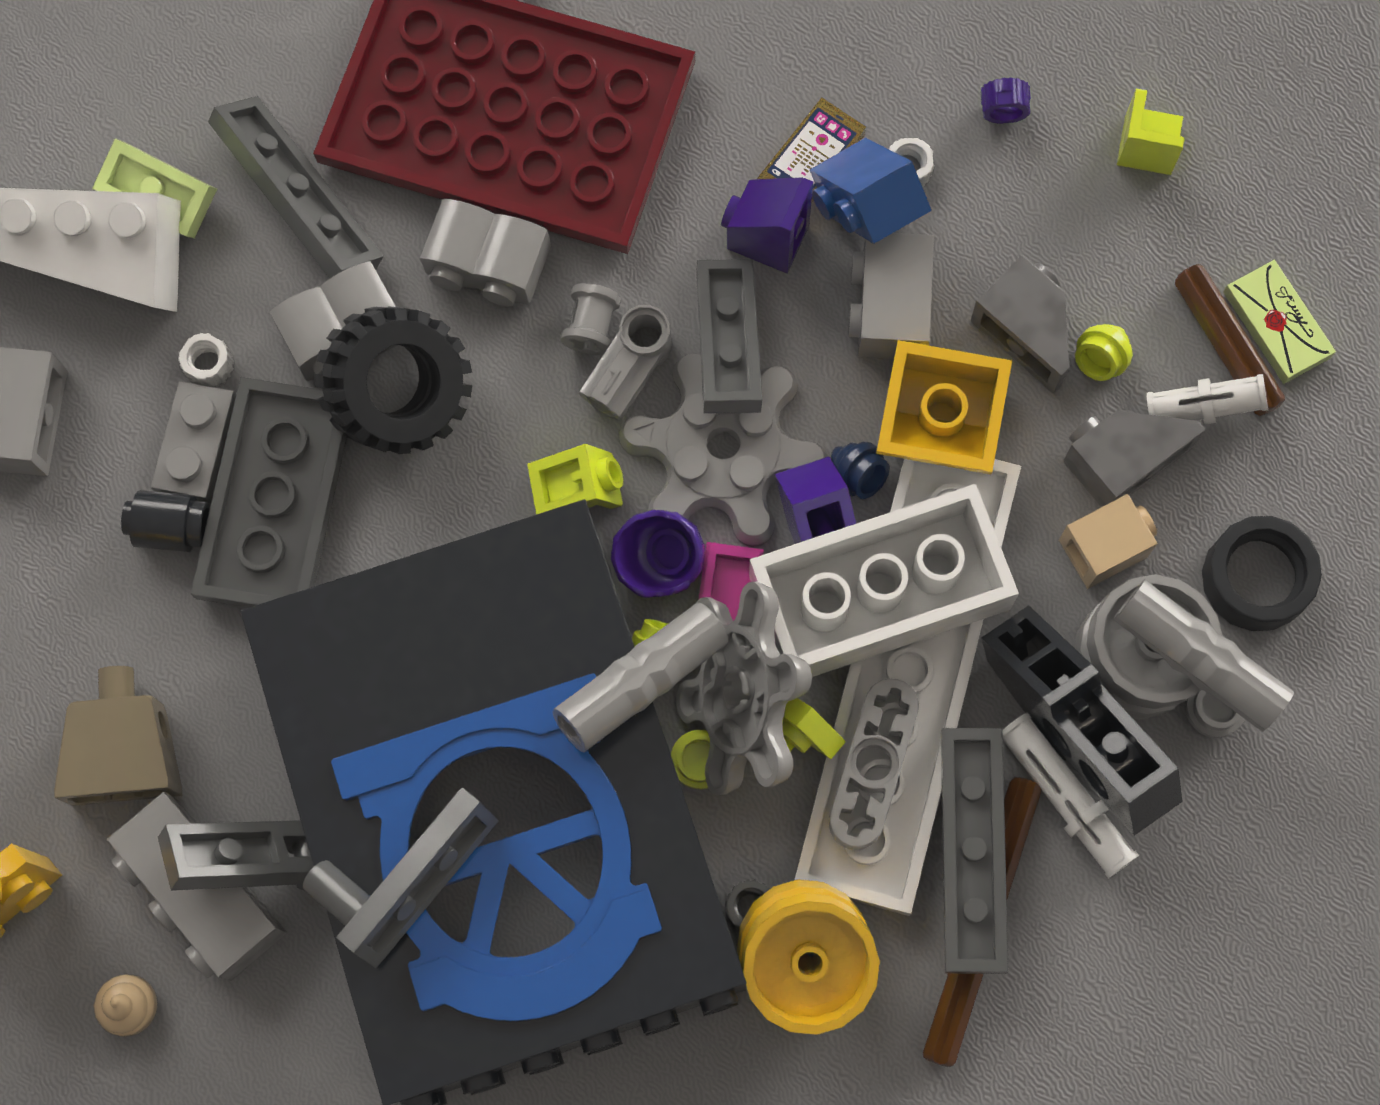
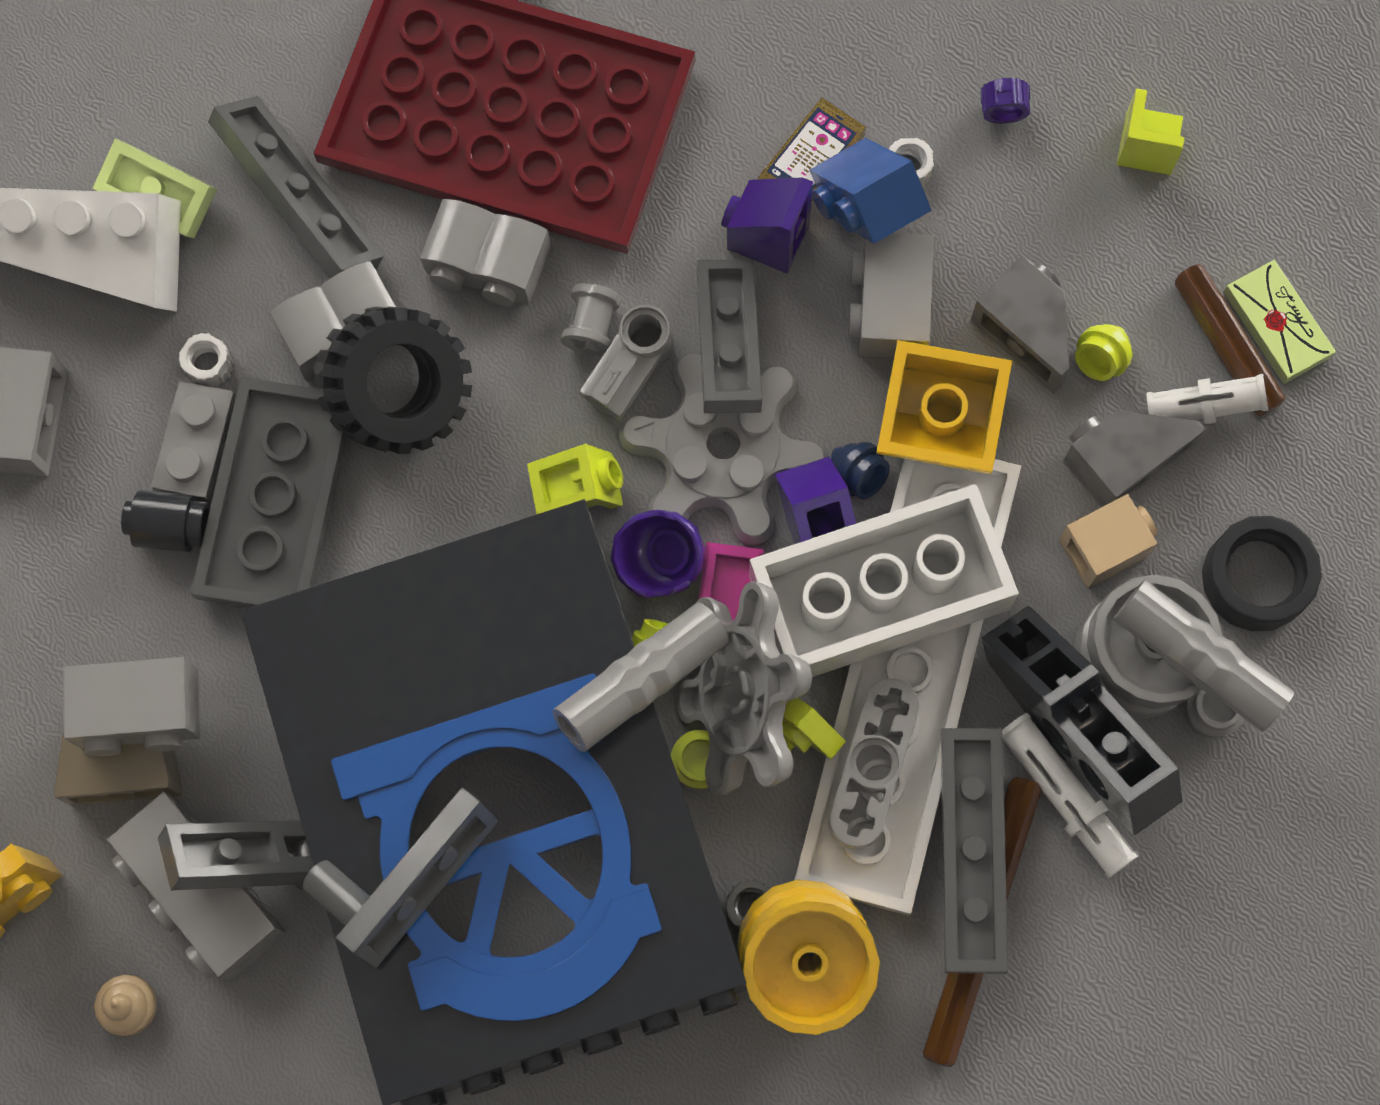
none -> light grey brick [63,657,200,756]

